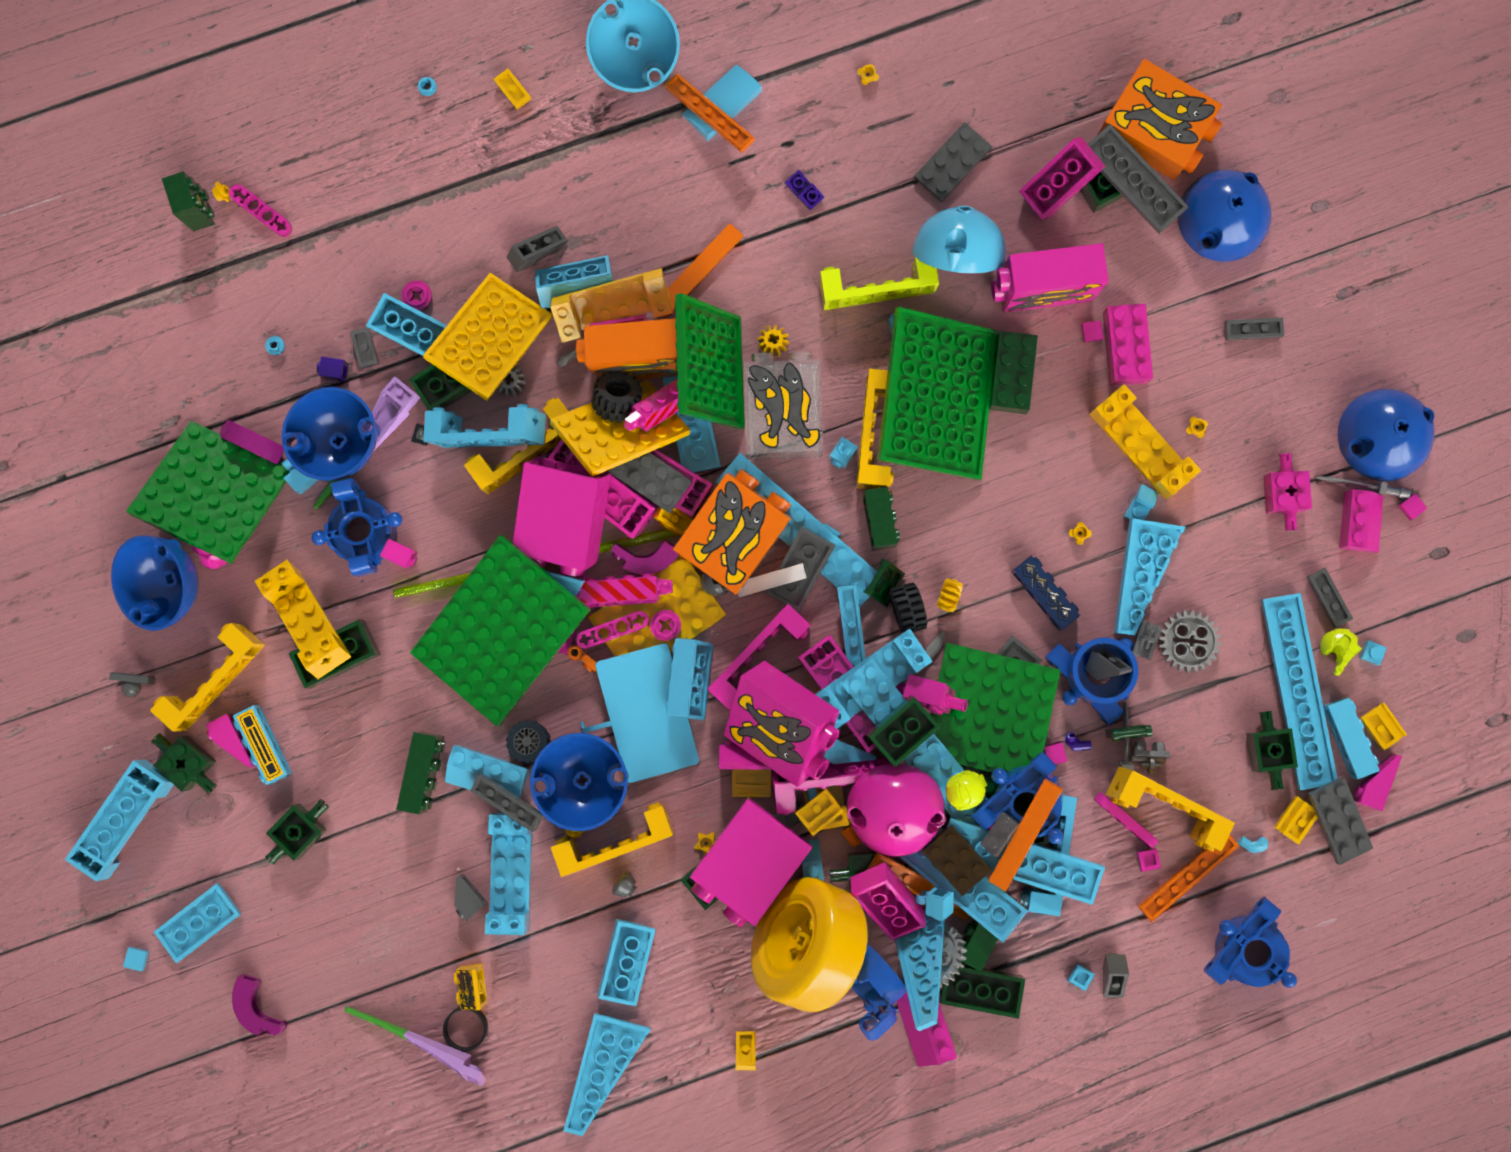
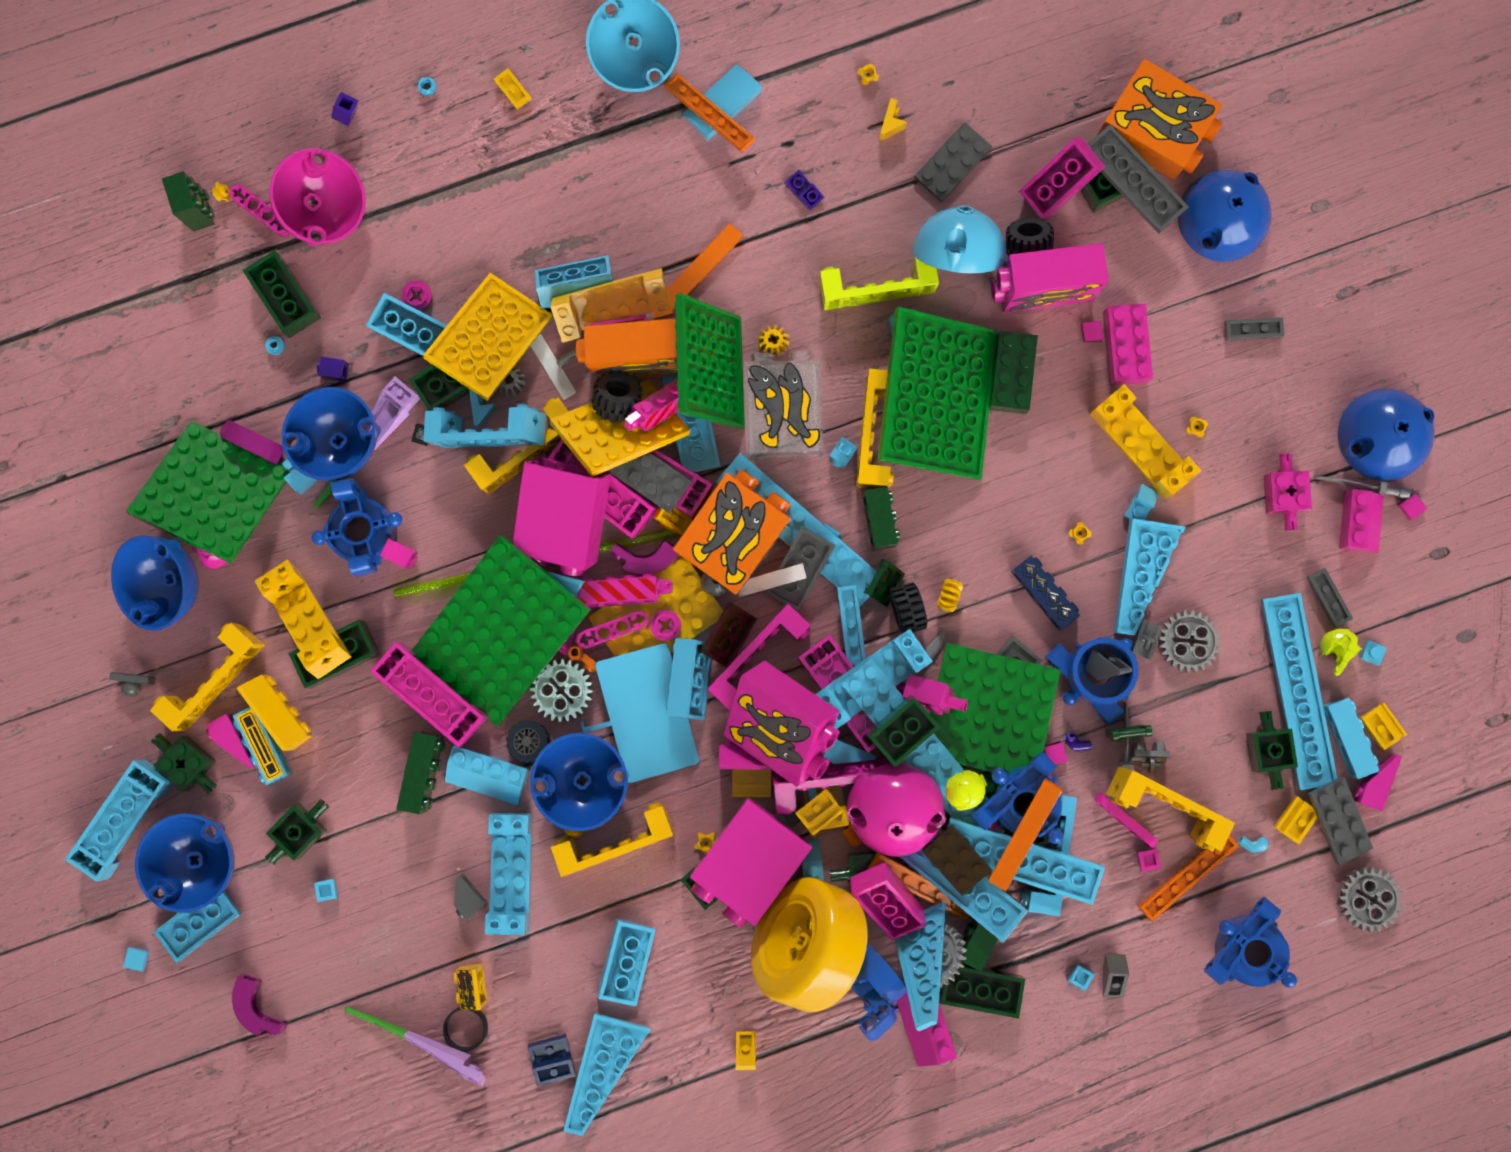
flat silver plate [350,327,379,369] -> none
dark grey plate [470,773,543,832] -> none
dark grey slope [506,226,568,272] -> none
dark grey cone [612,872,637,898] -> none
medium azure brick [916,886,954,921] -> none
flat silver plate [980,812,1019,857] -> none
none -> blue piece [135,814,235,913]
none -> yellow slope [237,675,312,751]
none -> dark green brick [242,250,321,338]
none -> dark pink piece [269,148,366,247]
none -> medium azure plate [314,878,339,902]
none -> dark purple brick [331,92,359,126]
none -> dark pink plate [370,642,489,748]
none -> medium azure slope [469,389,497,429]
none -> dark blue slope [528,1034,576,1086]
none -> light aqua gear [530,659,593,722]
none -> white sticker [531,333,577,400]
none -> dark brown plate [700,601,757,668]
none -> yellow slope [879,98,907,141]
none -> black tyre [1006,218,1054,257]
none -> light grey gear [1337,867,1404,932]

